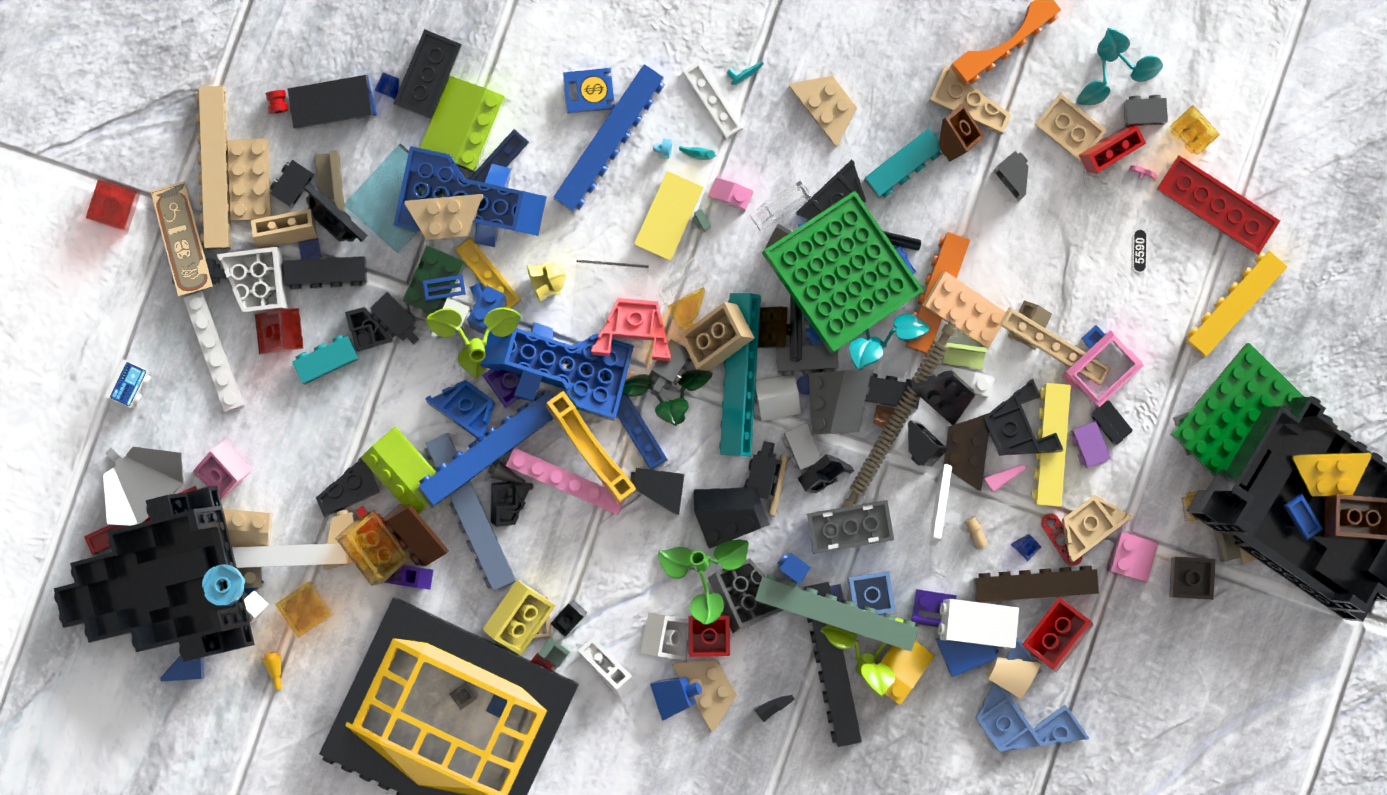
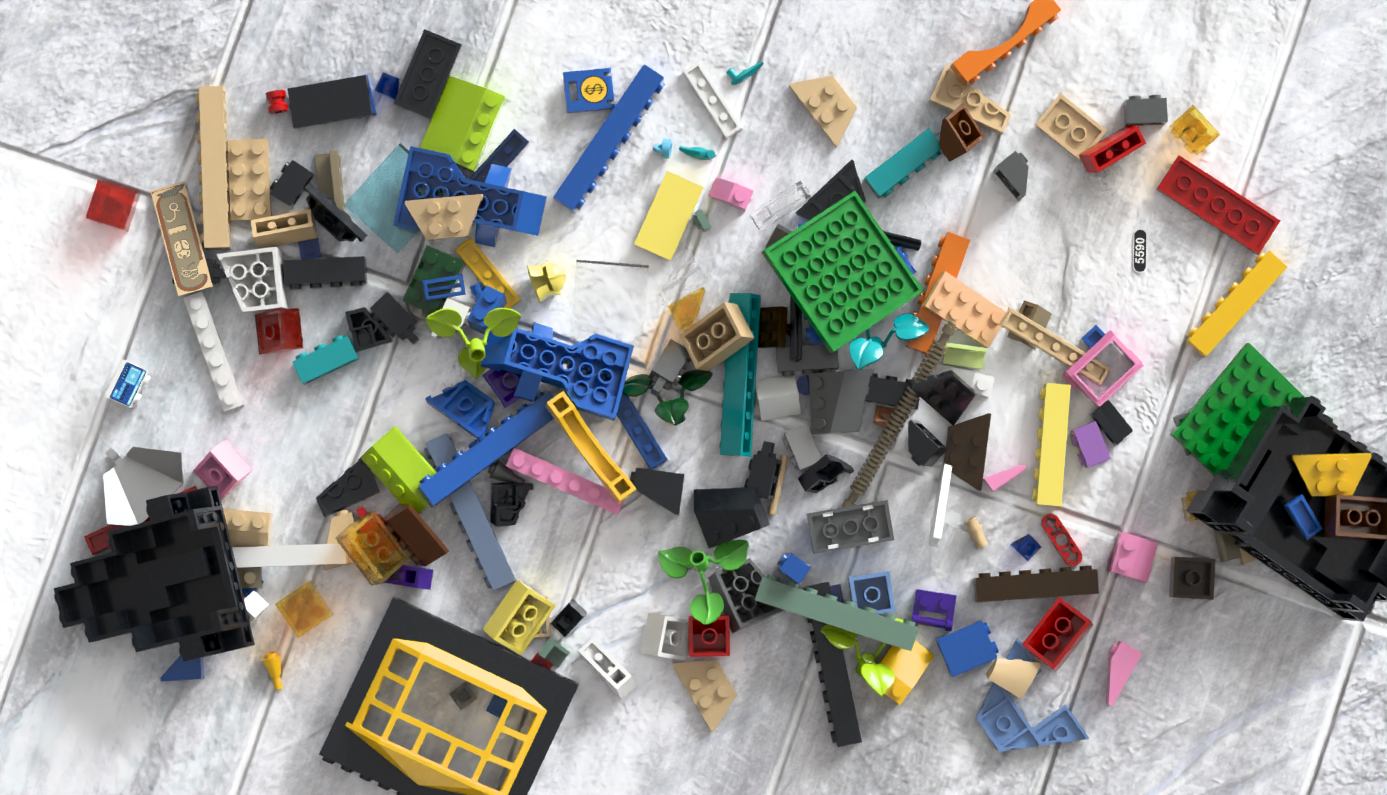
medium azure plate [202,564,245,606] -> none
coral wing [591,298,671,361] -> none
blue torso [650,677,702,721] -> none
black slope [753,695,795,722] -> none
white panel [938,599,1019,649] -> none
black wing [984,379,1063,456] -> none
tan wing [1062,495,1133,563] -> none
teal plant [1076,28,1164,105] -> none
bright pink piece [1128,165,1157,181] -> none
none -> bright pink slope [1106,641,1142,706]

